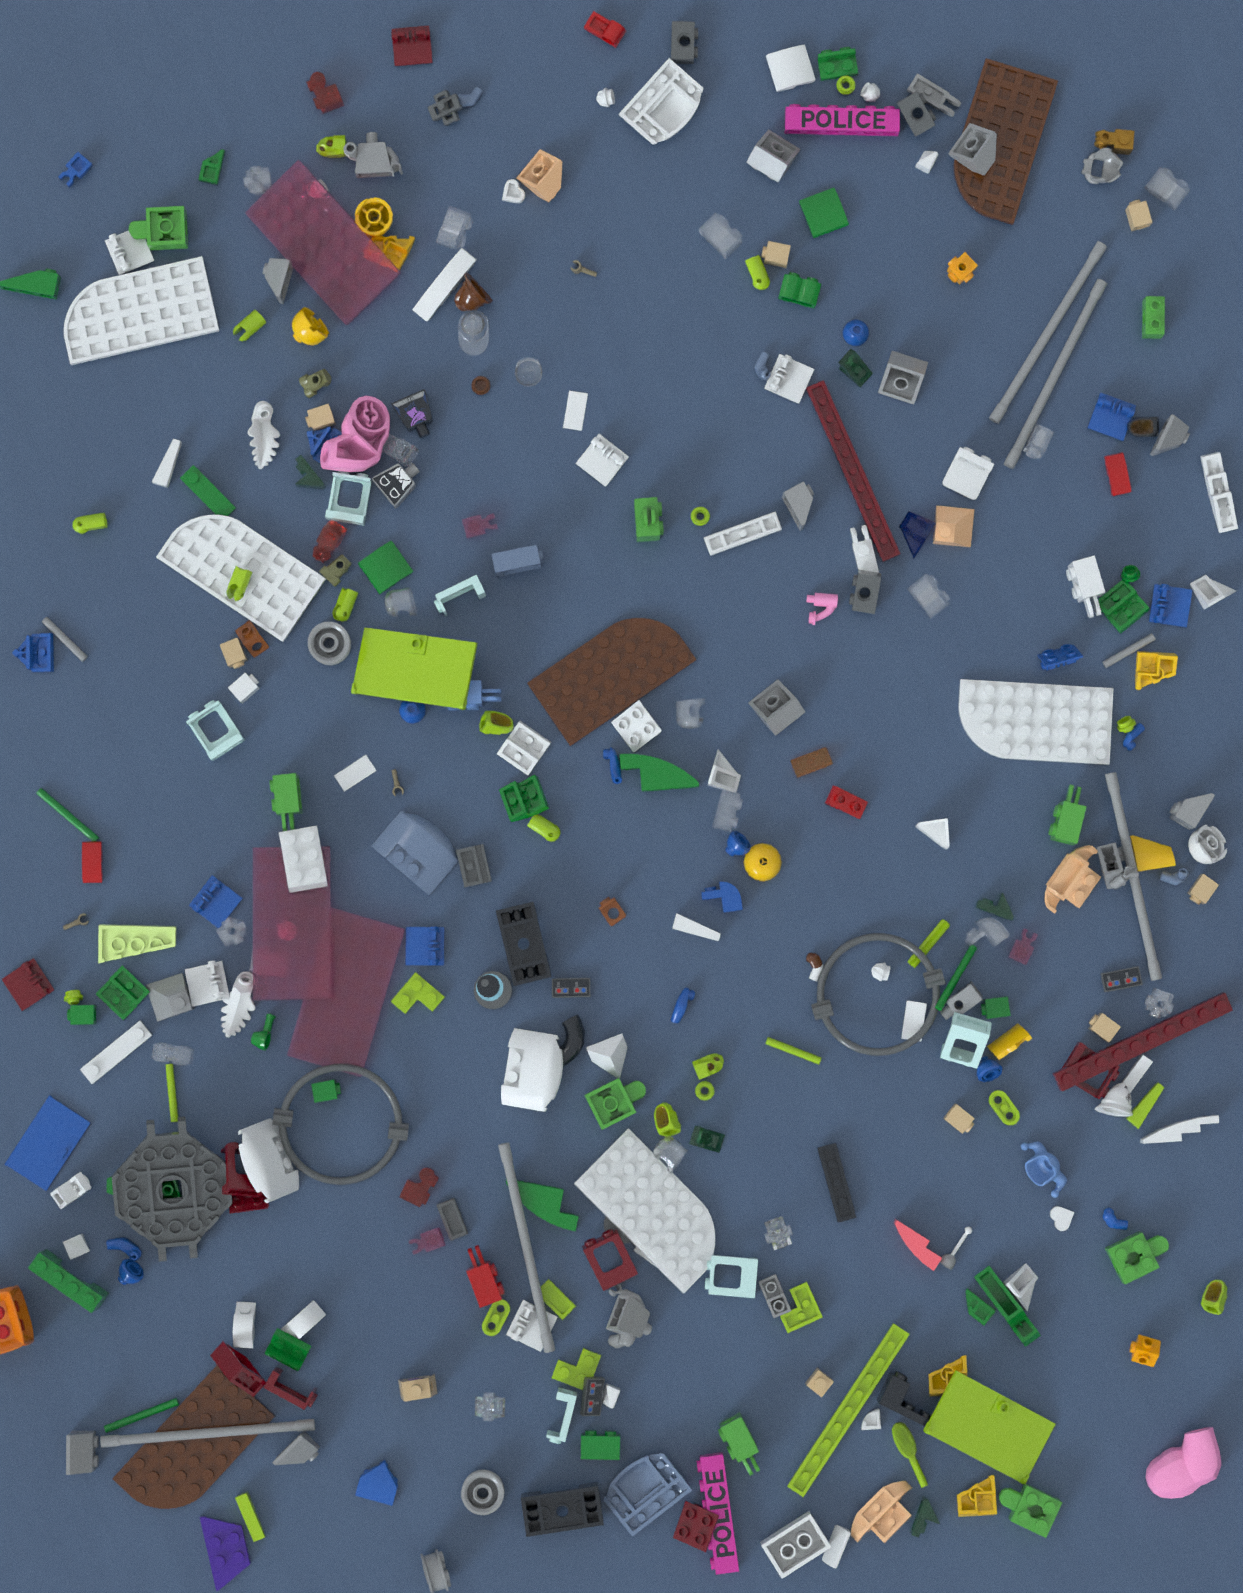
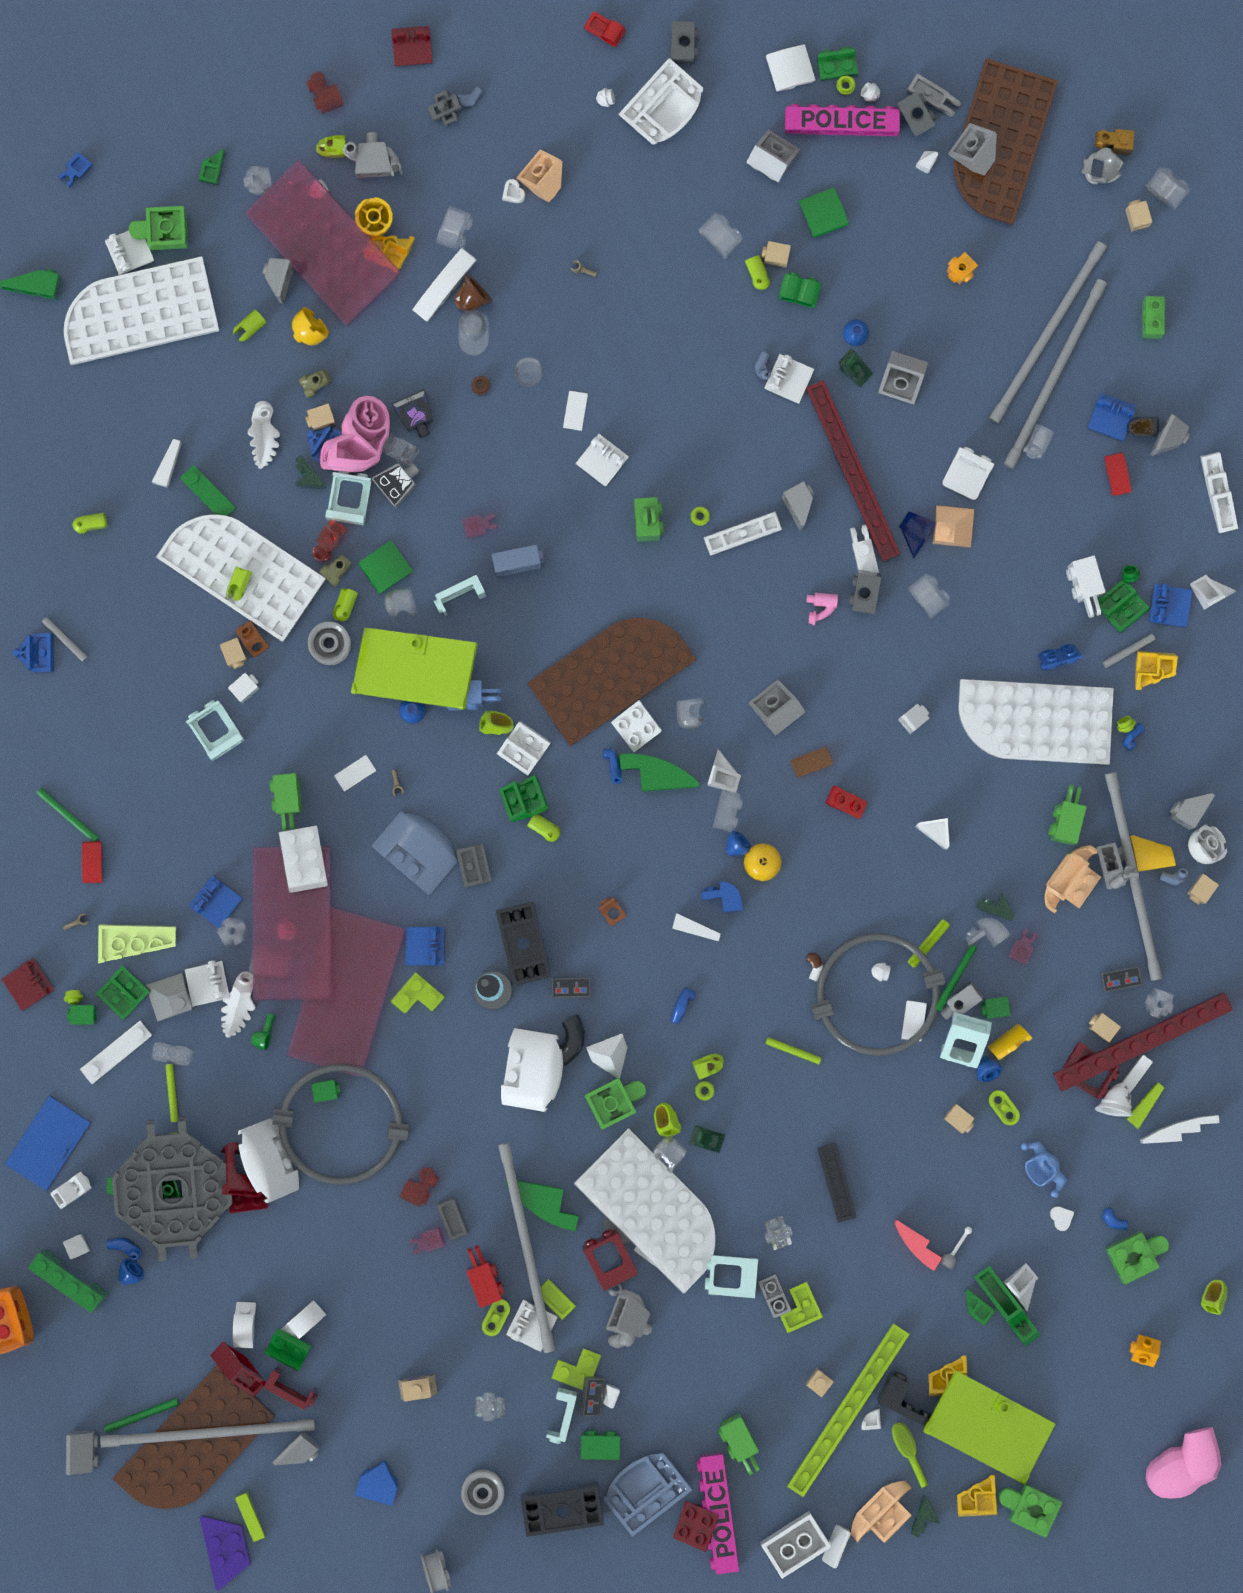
none -> white slope [898,704,930,734]

